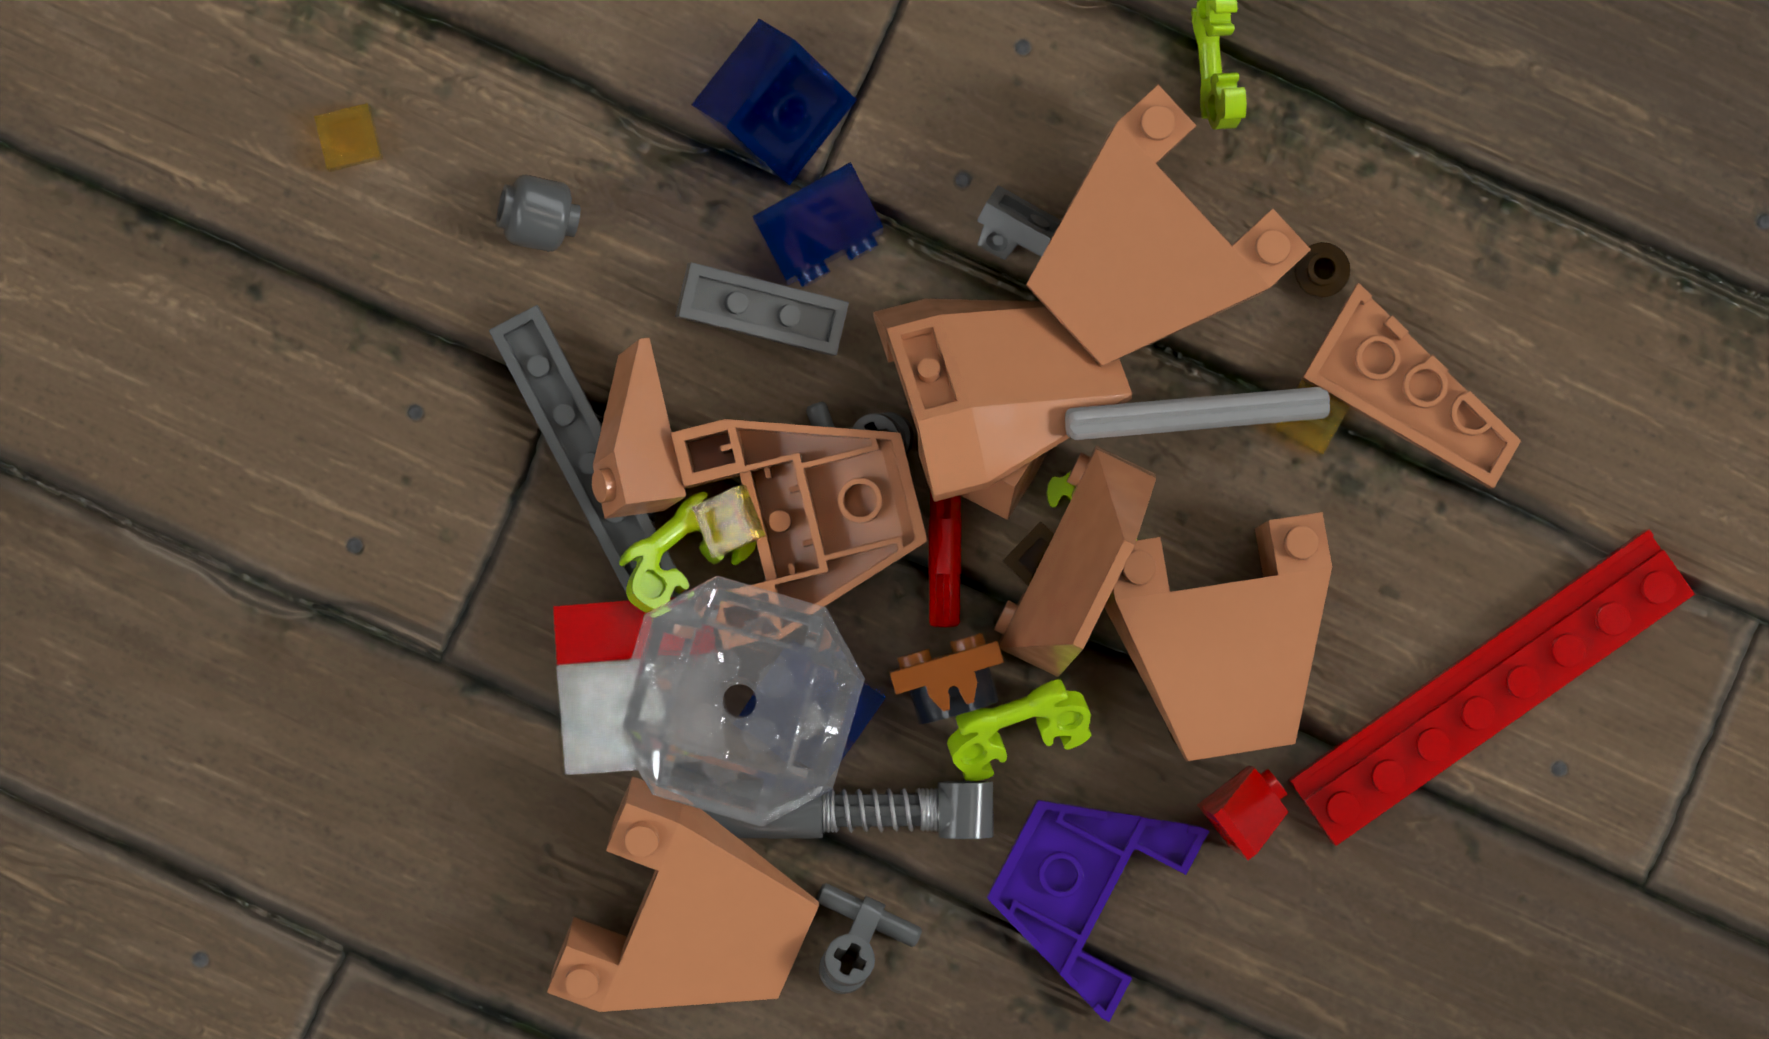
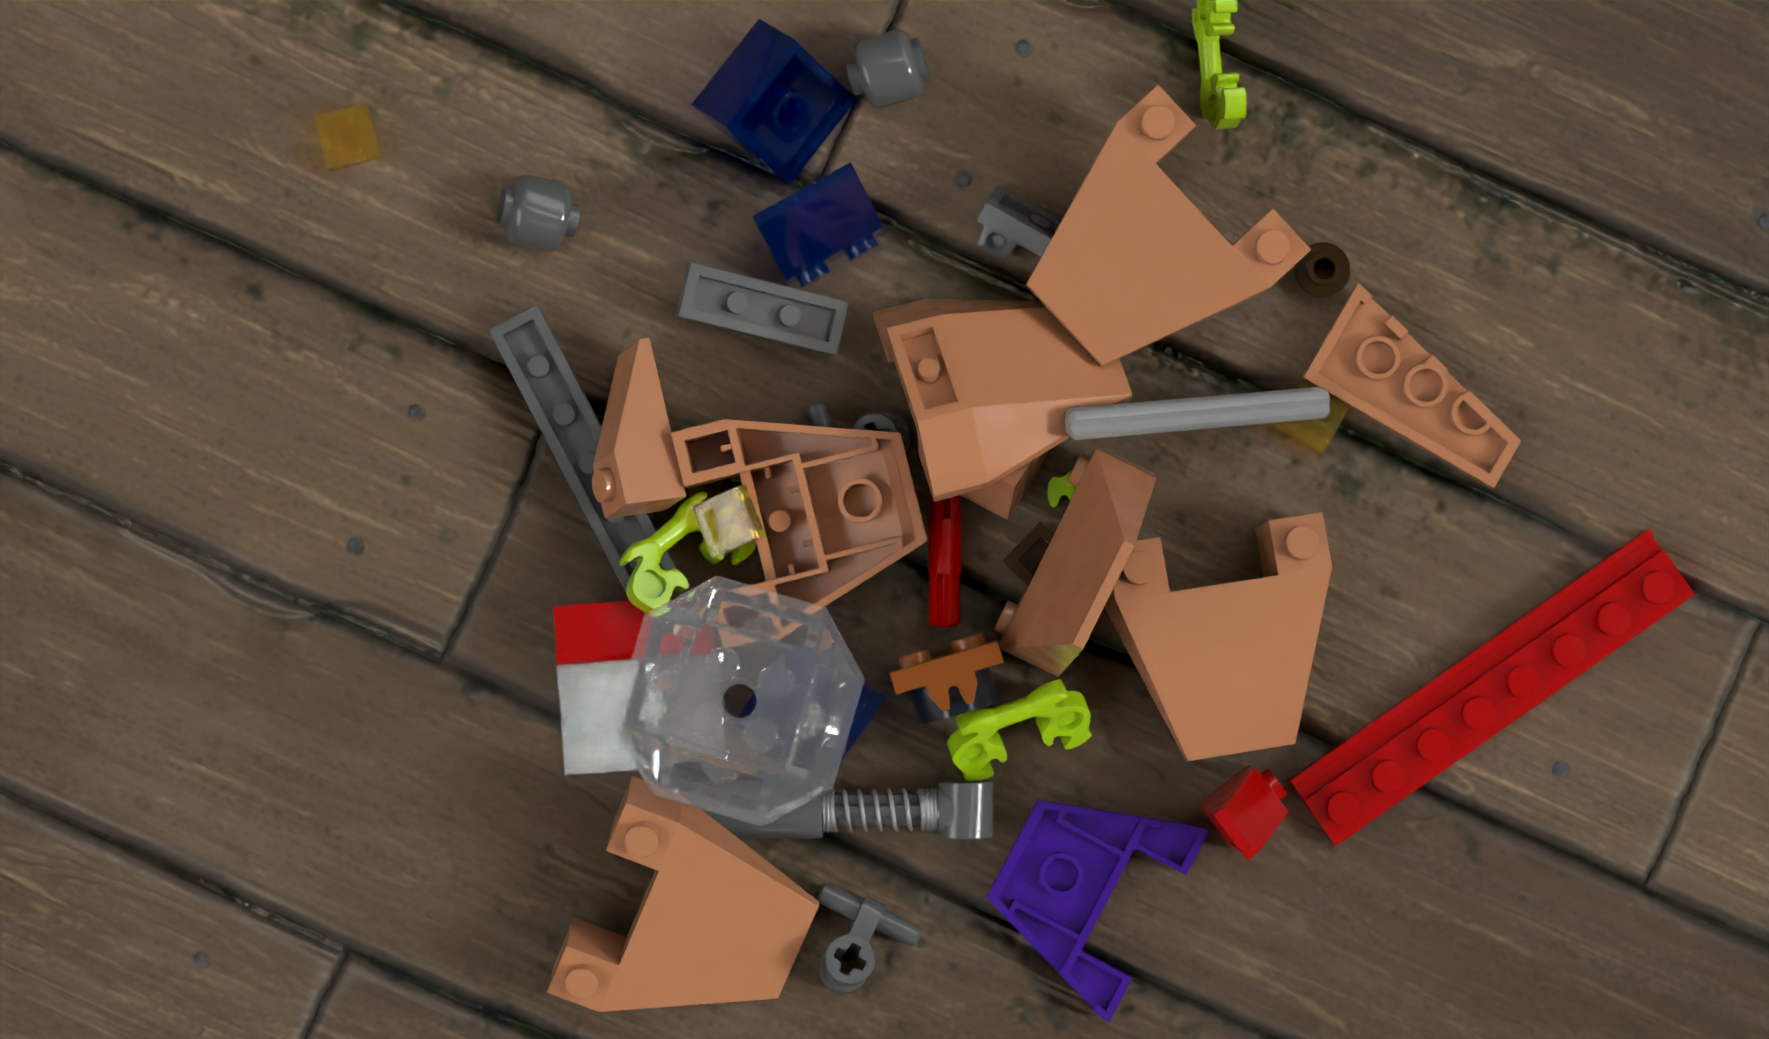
none -> dark grey head [846,29,931,108]

